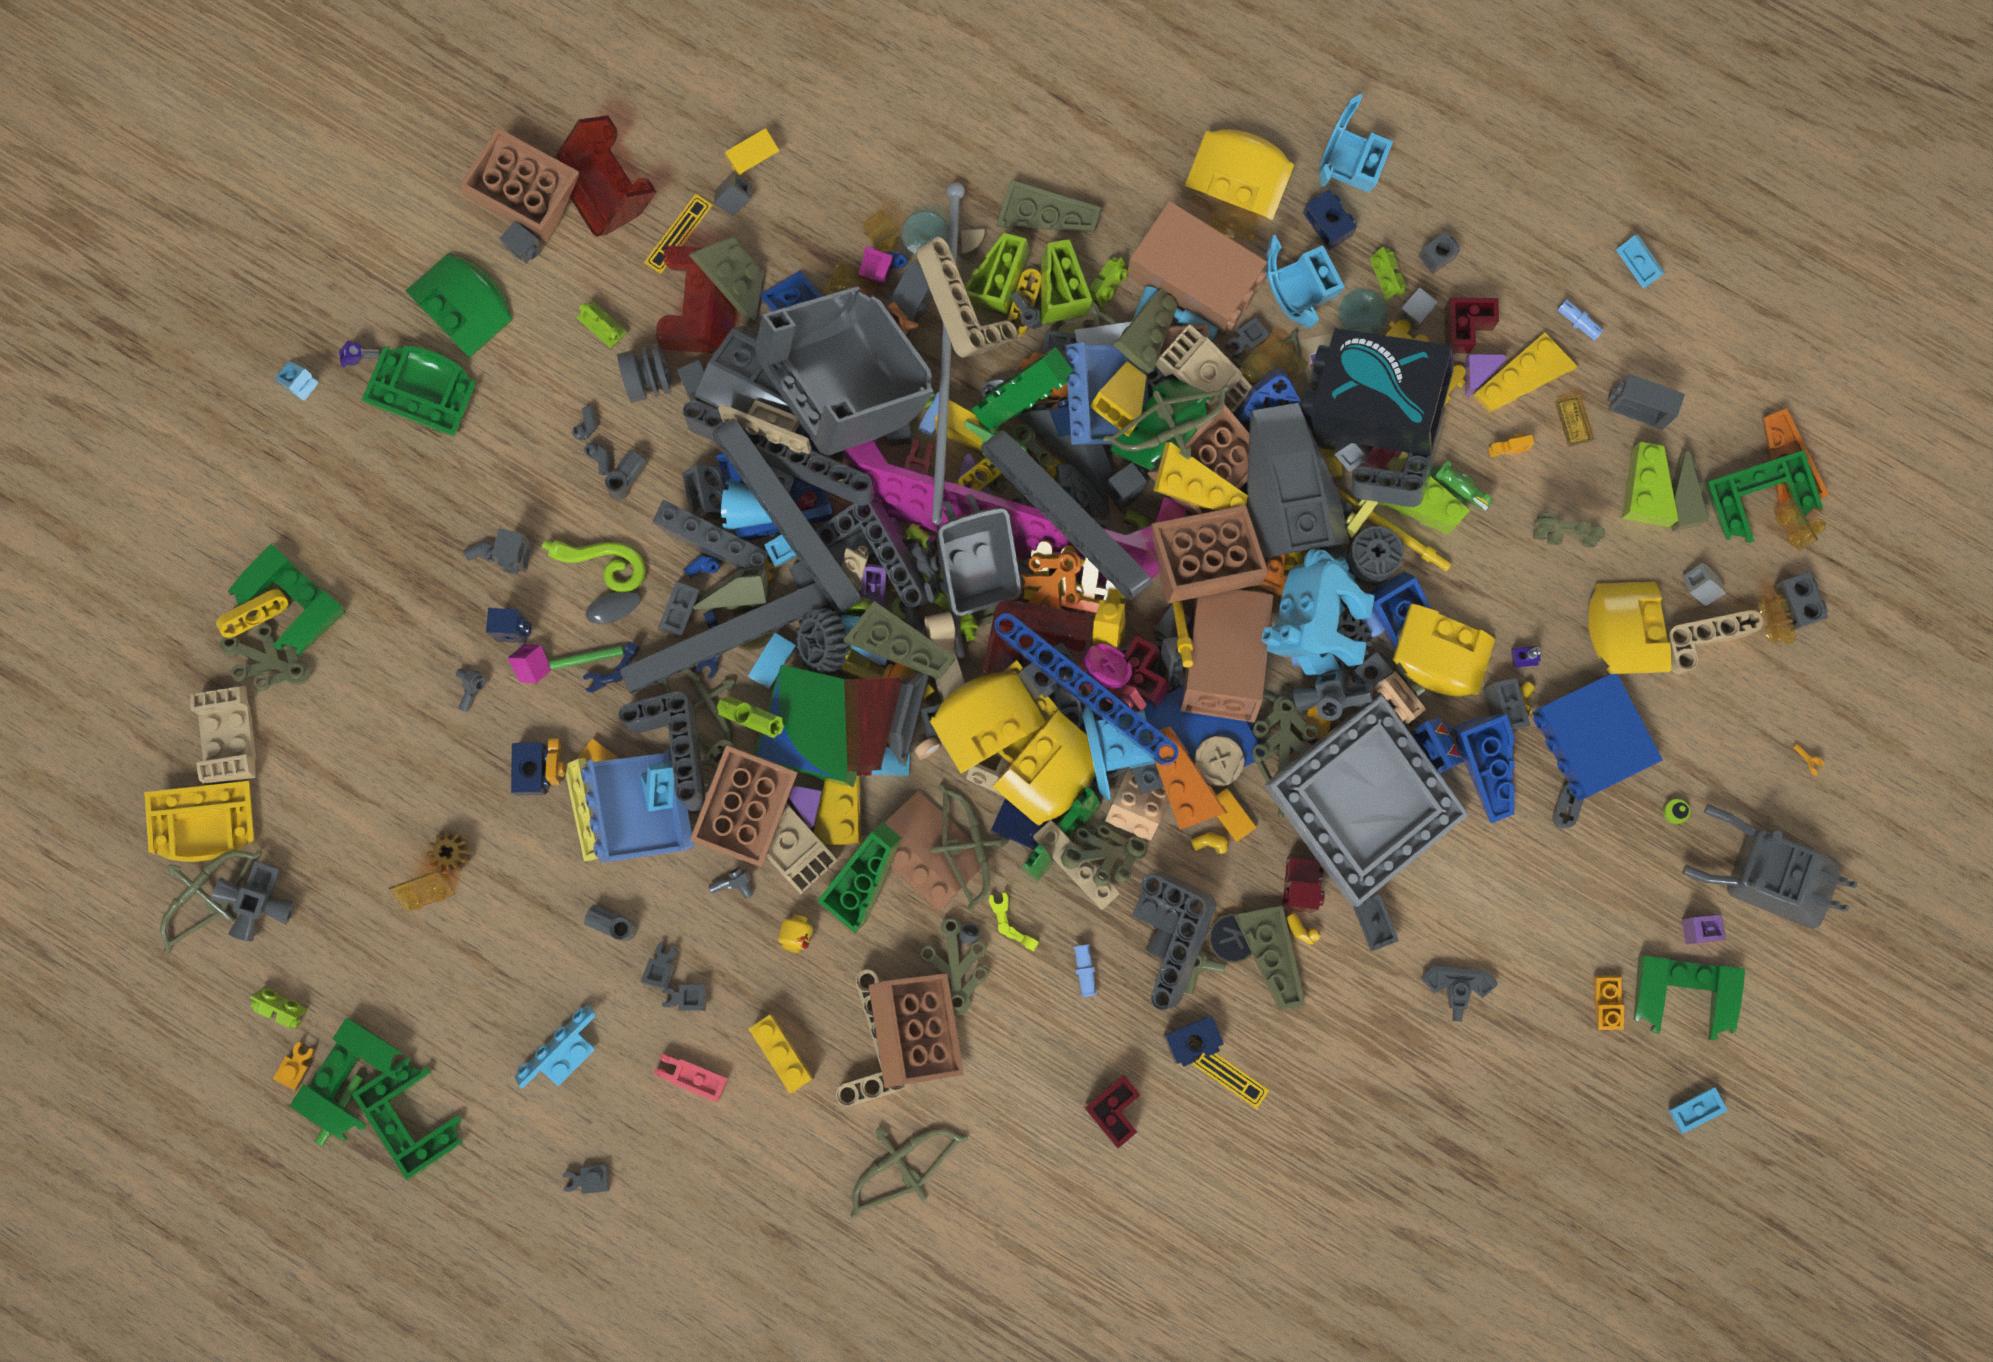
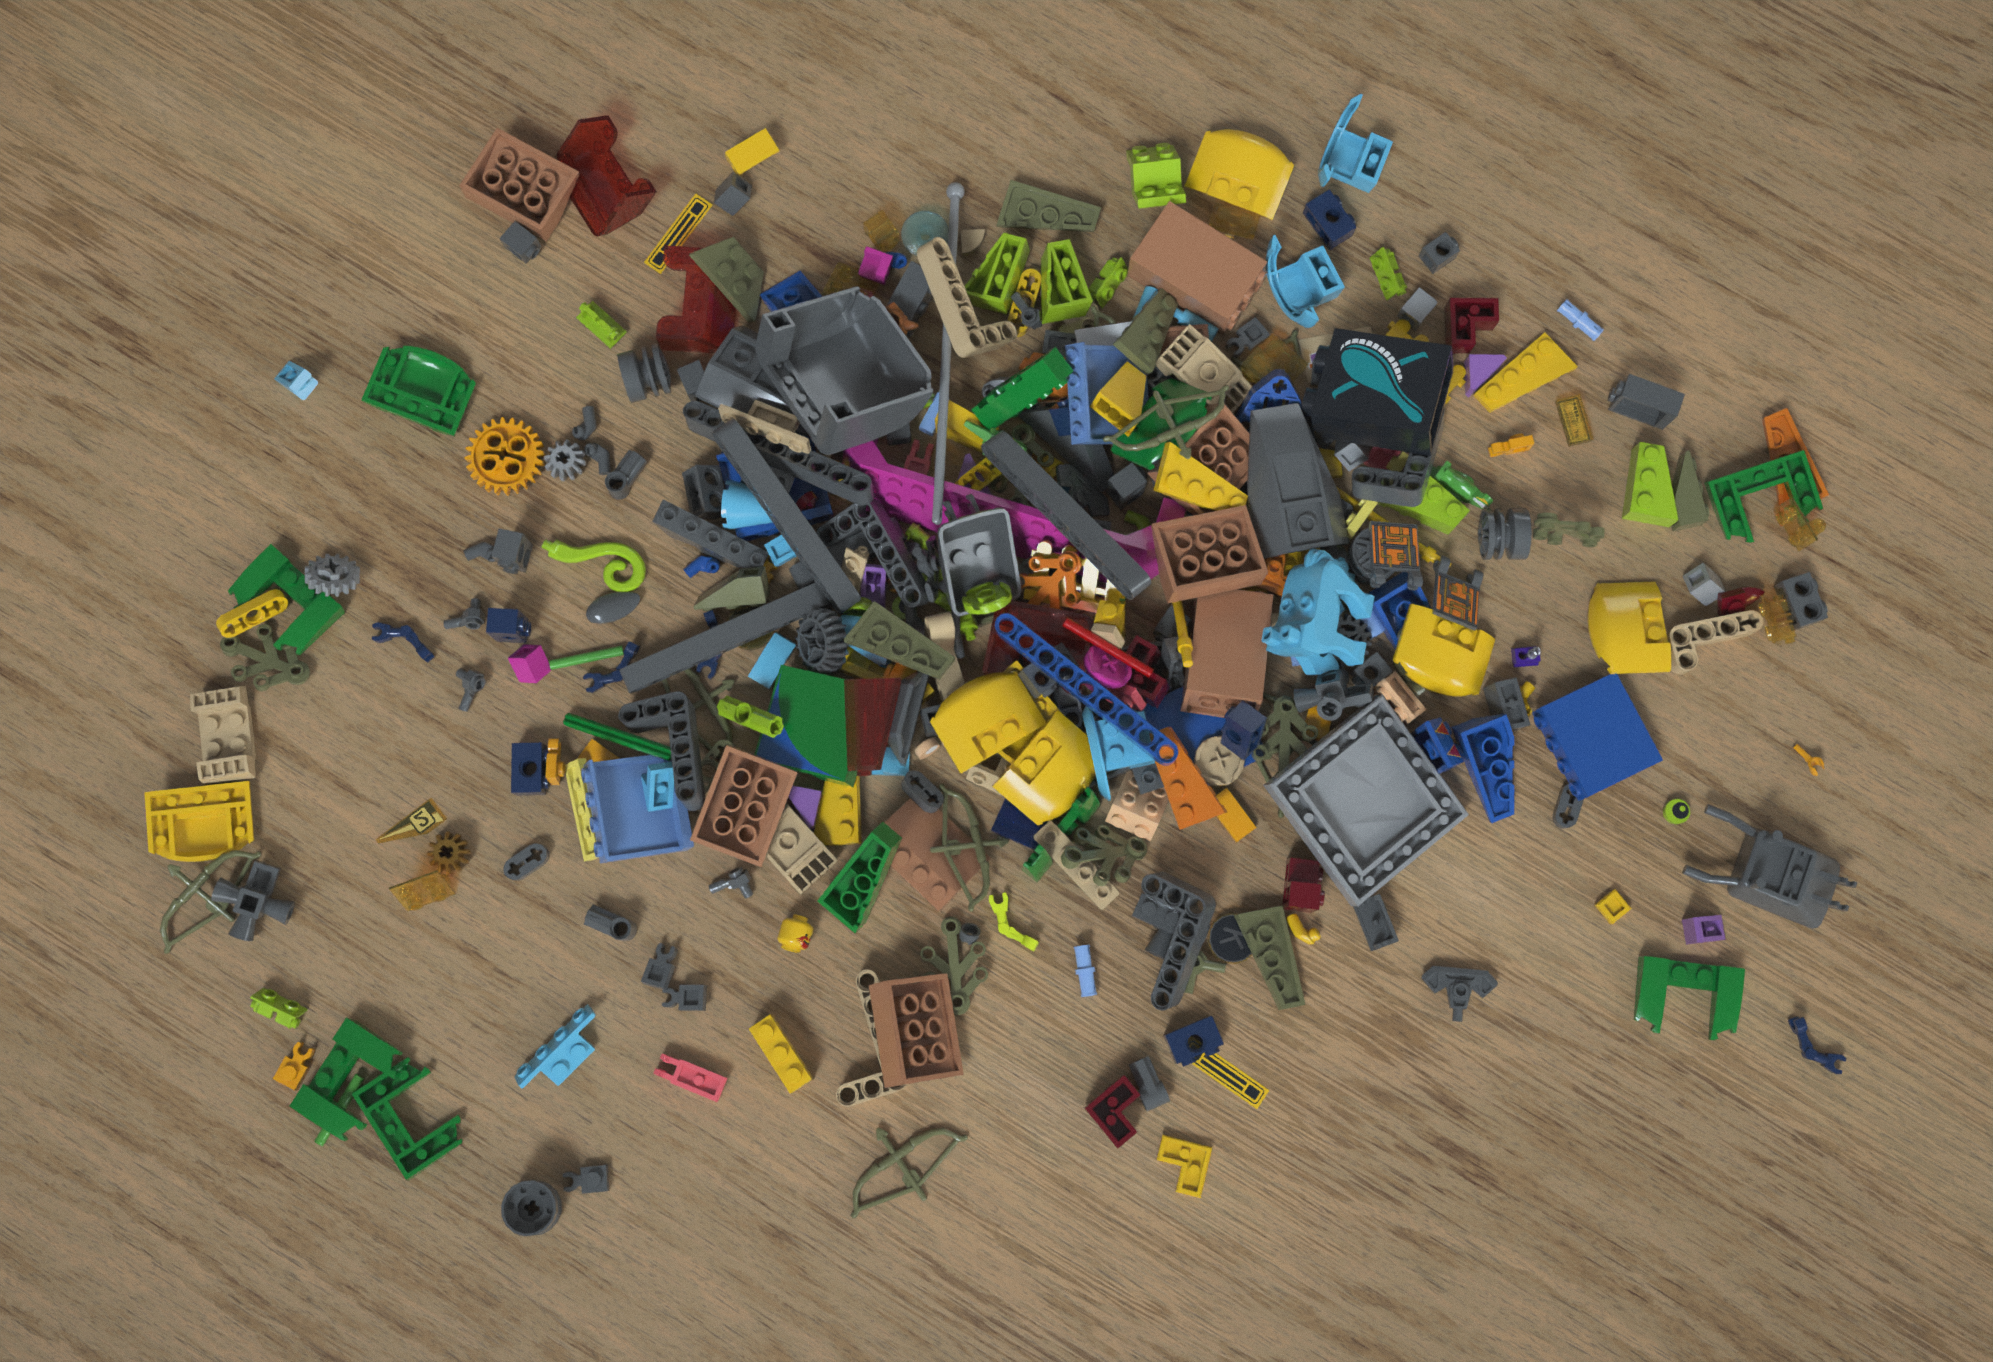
dark purple piece [339,341,380,367] -> none
green slope [405,253,512,358] -> none
dark grey hinge [657,581,699,637] -> none
yellow arm [1190,832,1228,854] -> none
clear light blue dish [1339,289,1387,334] -> none
light orange slope [1594,975,1624,1030] -> none
medium azure plate [1616,235,1665,288] -> none
medium azure plate [1668,1087,1728,1134] -> none
none -> light grey gear [305,554,360,597]
none -> dark blue piece [372,622,435,663]
none -> clear yellow sticker [376,798,447,844]
none -> dark grey piece [443,598,486,630]
none -> light orange gear [465,417,546,496]
none -> dark grey wheel [501,1180,562,1236]
none -> dark grey beam [503,844,549,881]
none -> light grey gear [544,439,586,481]
none -> green axle [563,713,672,761]
none -> dark grey beam [901,770,944,813]
none -> lime tile [962,582,1012,615]
none -> red bar [1062,617,1154,678]
none -> tan tile [1091,623,1125,649]
none -> lime bracket [1126,143,1186,209]
none -> dark grey piece [1129,1056,1170,1112]
none -> yellow tile [1156,1135,1212,1198]
none -> dark blue brick [1220,700,1267,760]
none -> flag [1369,521,1423,590]
none -> flag [1432,556,1484,631]
none -> dark grey wheel [1477,508,1532,560]
none -> yellow tile [1594,889,1632,925]
none -> dark red plate [1717,587,1765,616]
none -> dark blue piece [1788,1016,1847,1074]

